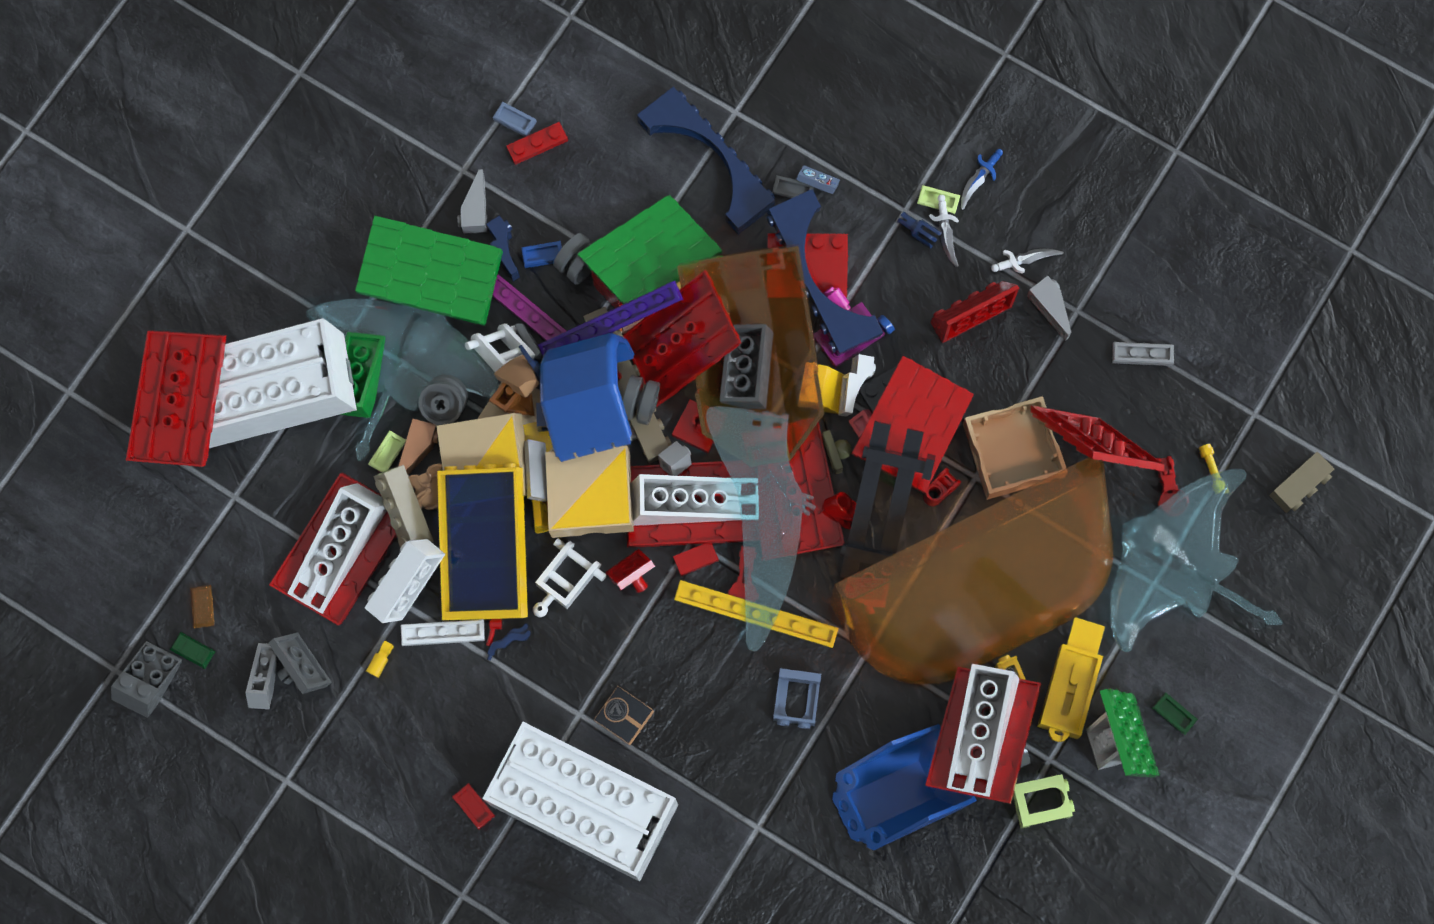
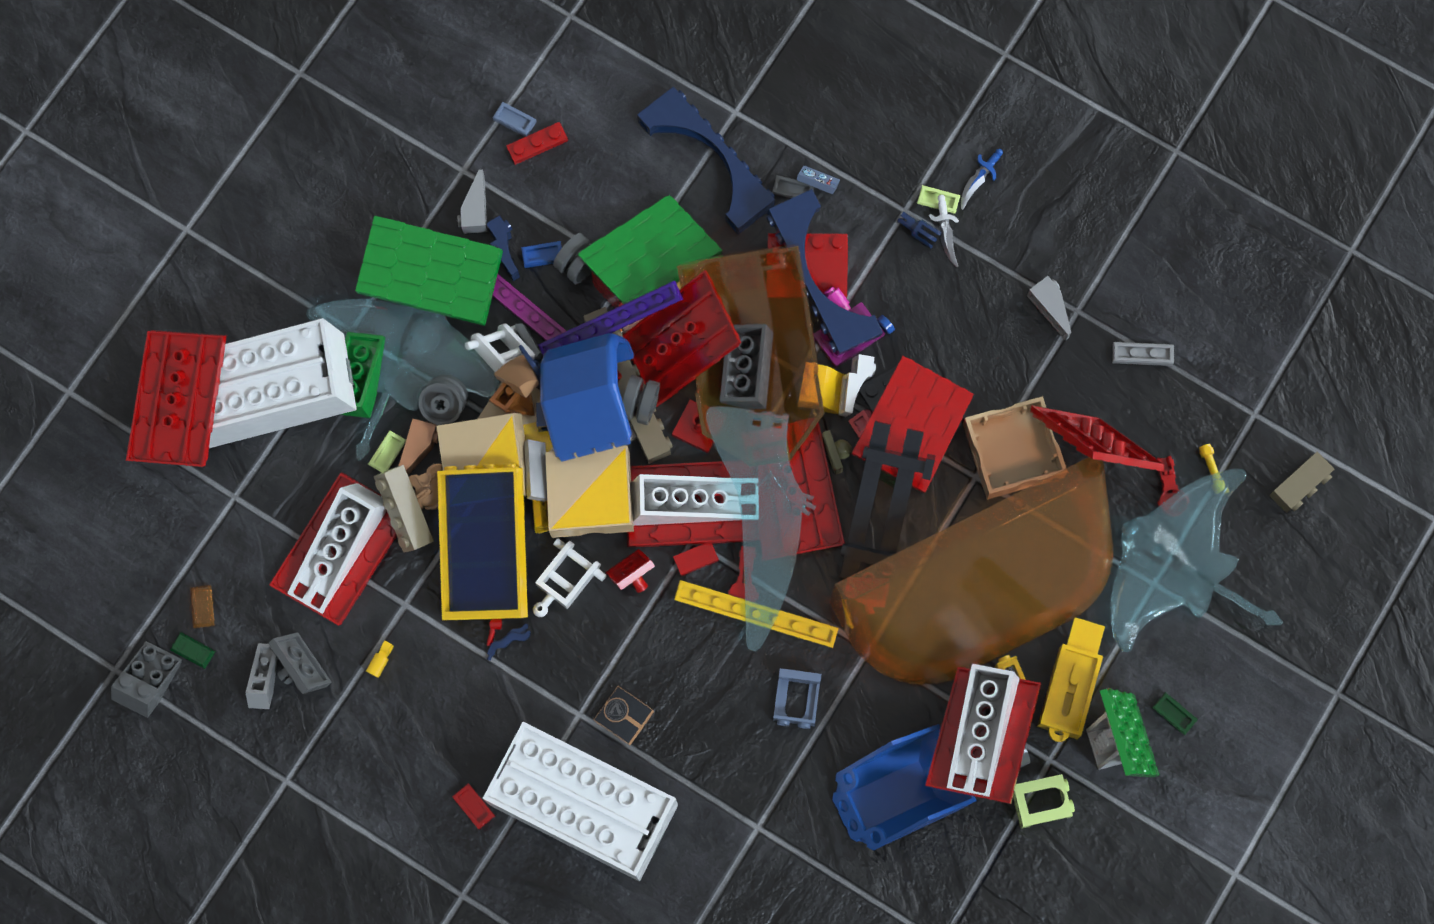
white brick [365,539,445,623] -> none
white tile [401,619,485,646] -> none
light grey brick [658,441,692,476] -> none
red piece [823,492,856,529] -> none
red piece [923,468,961,506] -> none
red slope [931,281,1019,343] -> none
piece [991,249,1063,273] -> none

